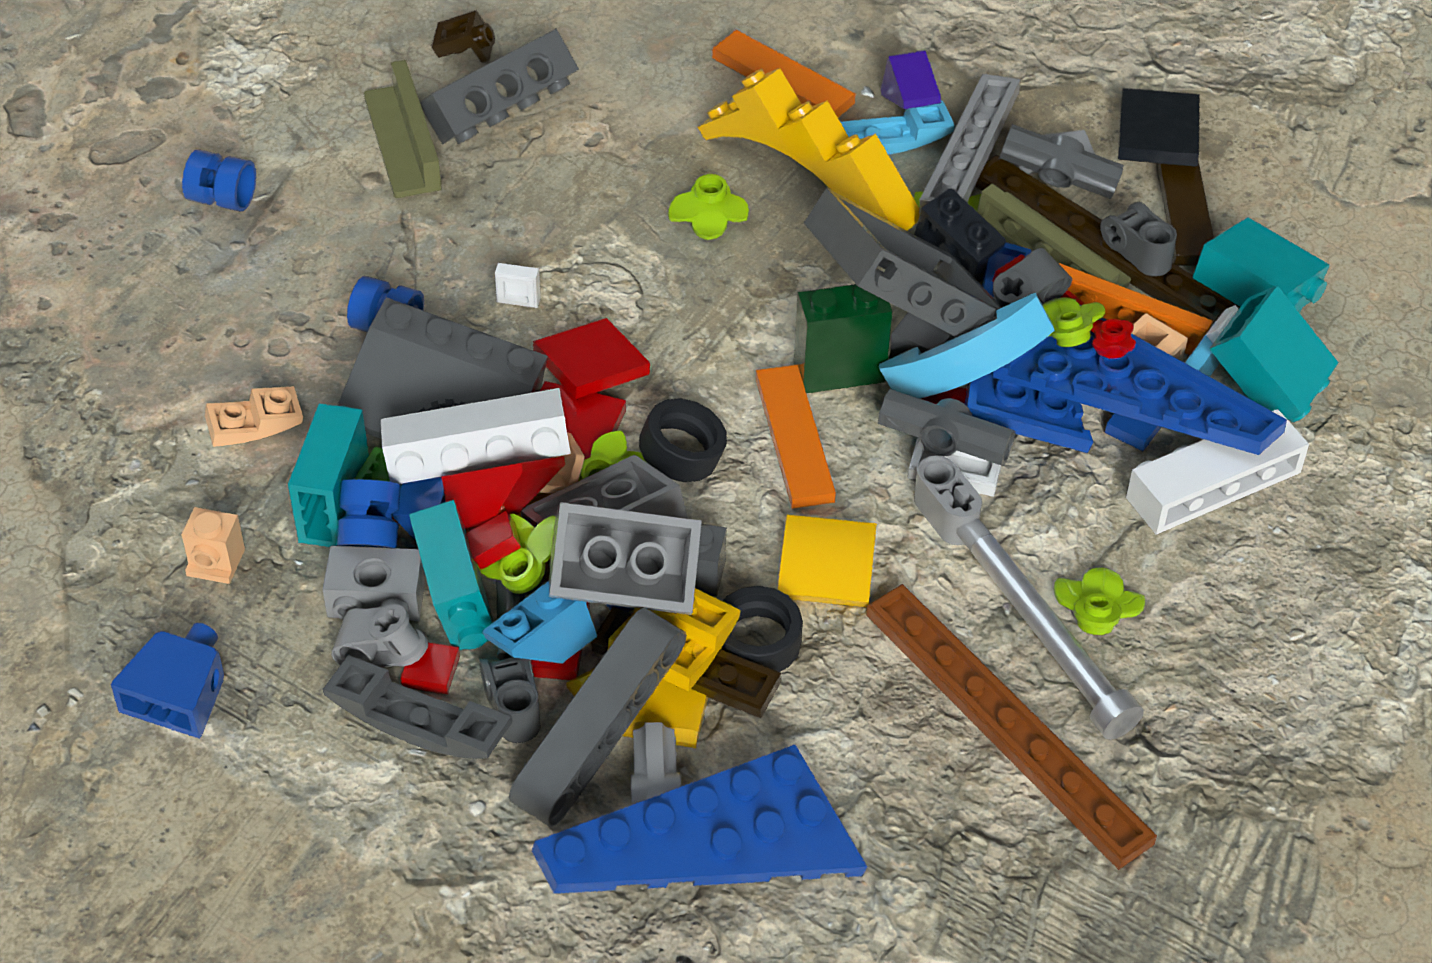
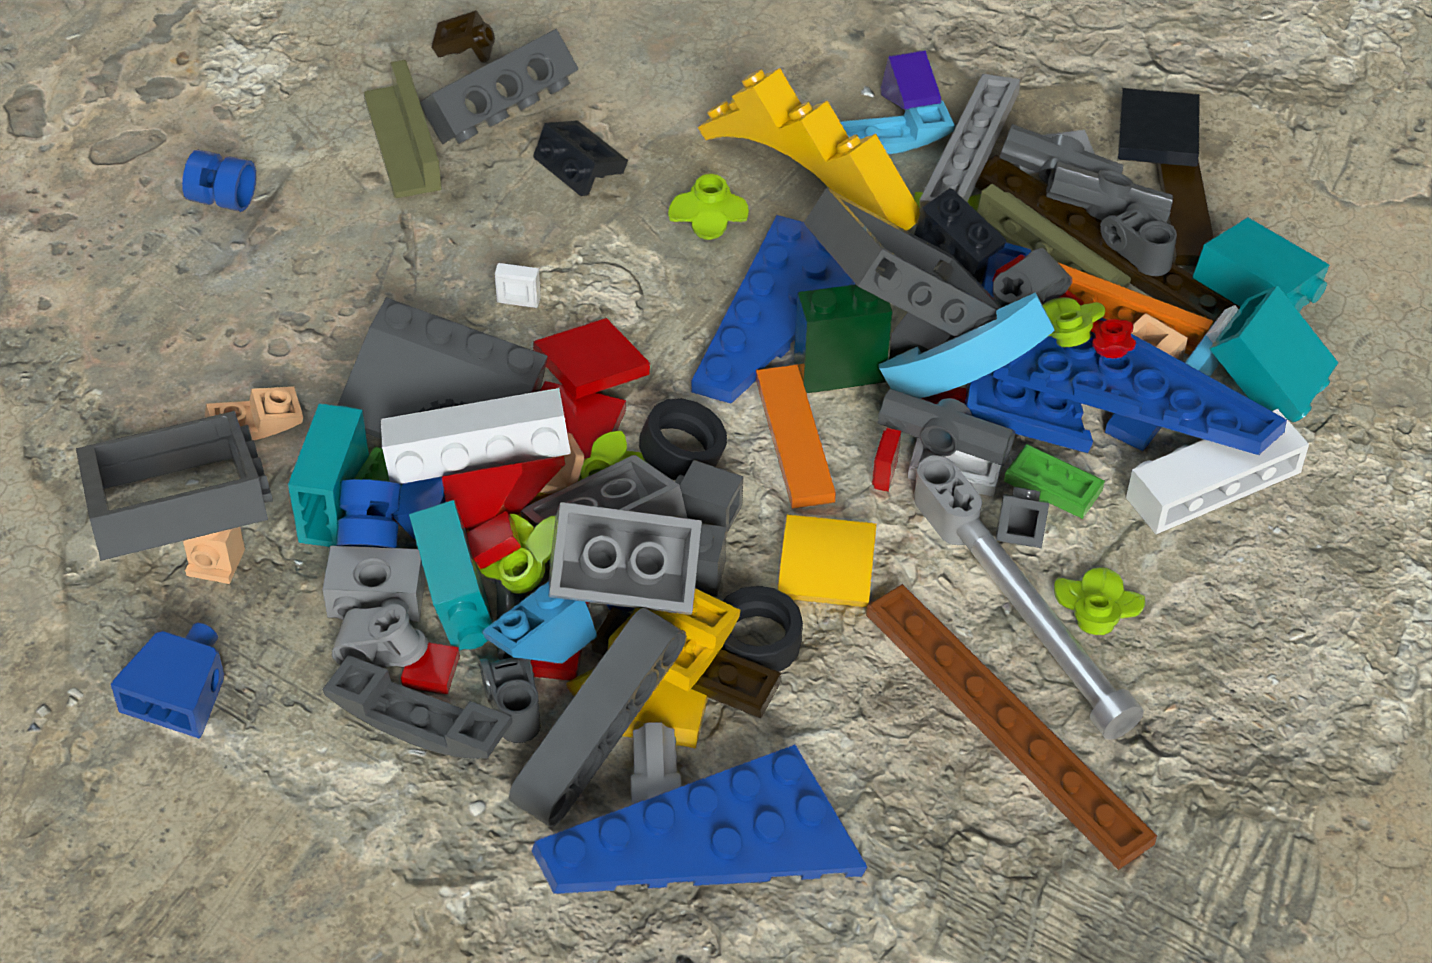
blue wheel [347,276,424,332] -> none
orange tile [712,30,856,118] -> none
none -> dark grey window [76,411,273,561]
none -> black bracket [533,120,628,196]
none -> dark grey brick [675,460,744,535]
none -> blue wing [691,215,855,404]
none -> red tile [872,428,901,492]
none -> dark grey brick [995,487,1049,548]
none -> bright green plate [1004,444,1105,519]
none -> dark grey piece [1046,161,1173,222]

